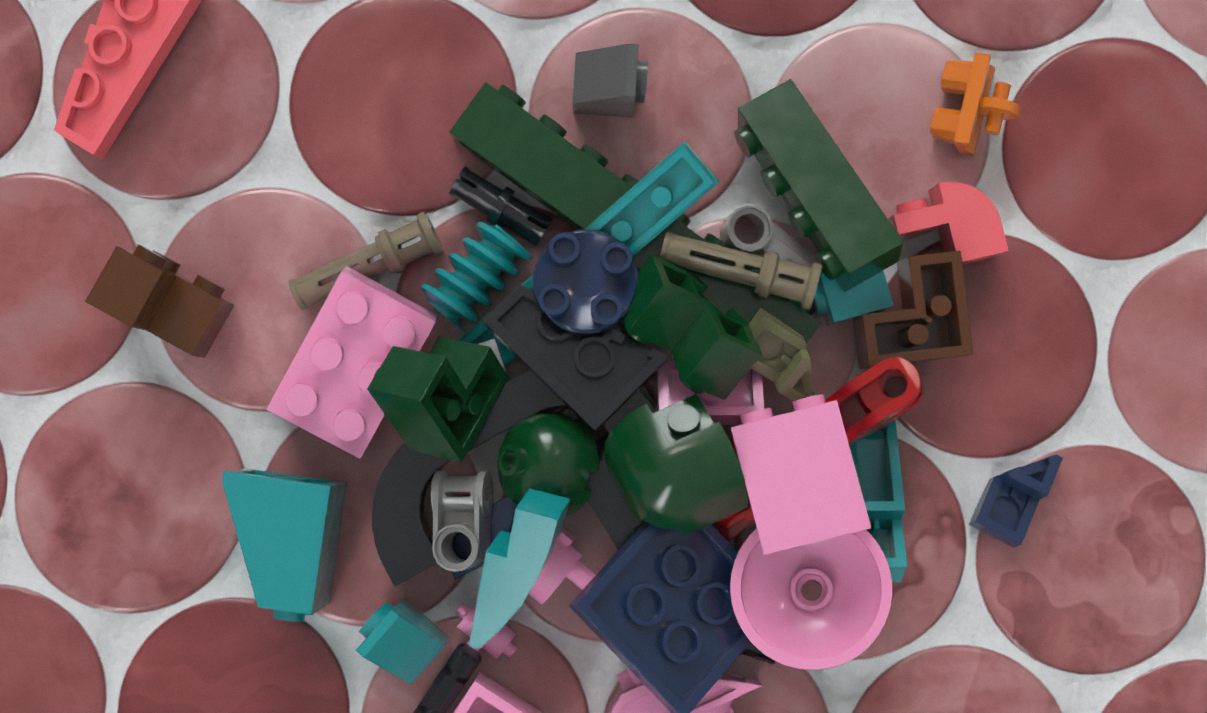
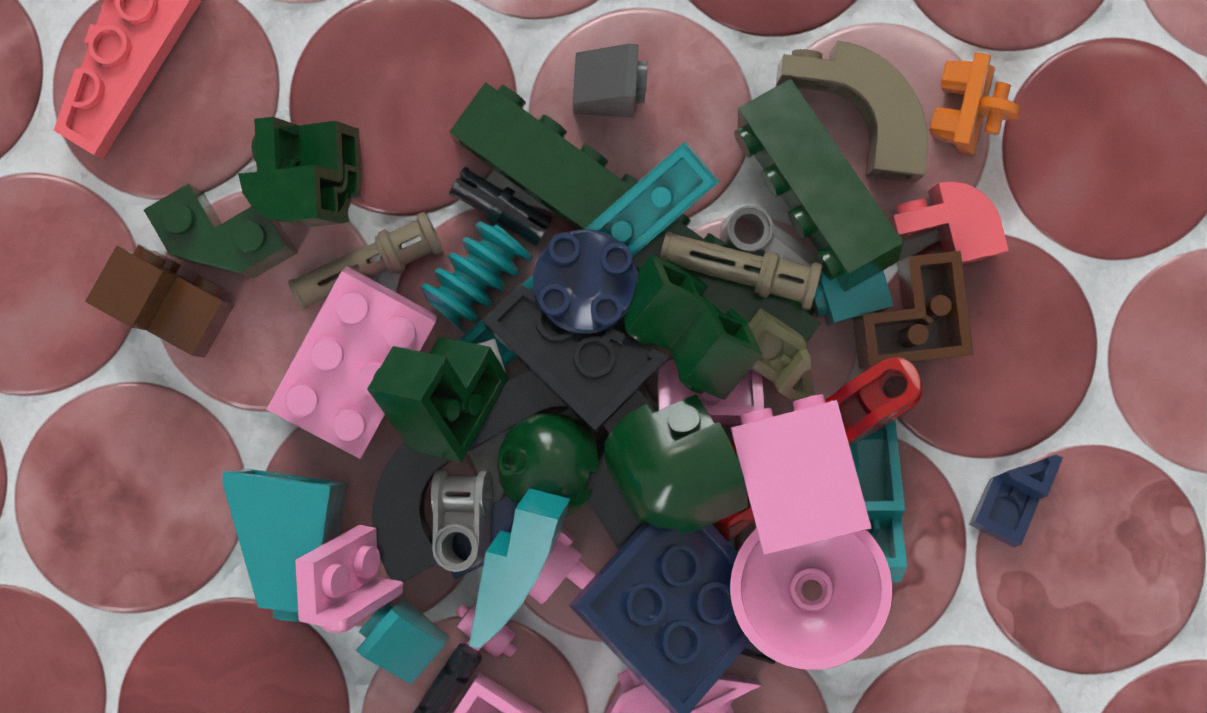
none -> dark green brick [144,183,297,278]
none -> dark green brick [238,117,362,227]
none -> bright pink bracket [295,525,403,633]
none -> dark tan arch [776,40,928,183]

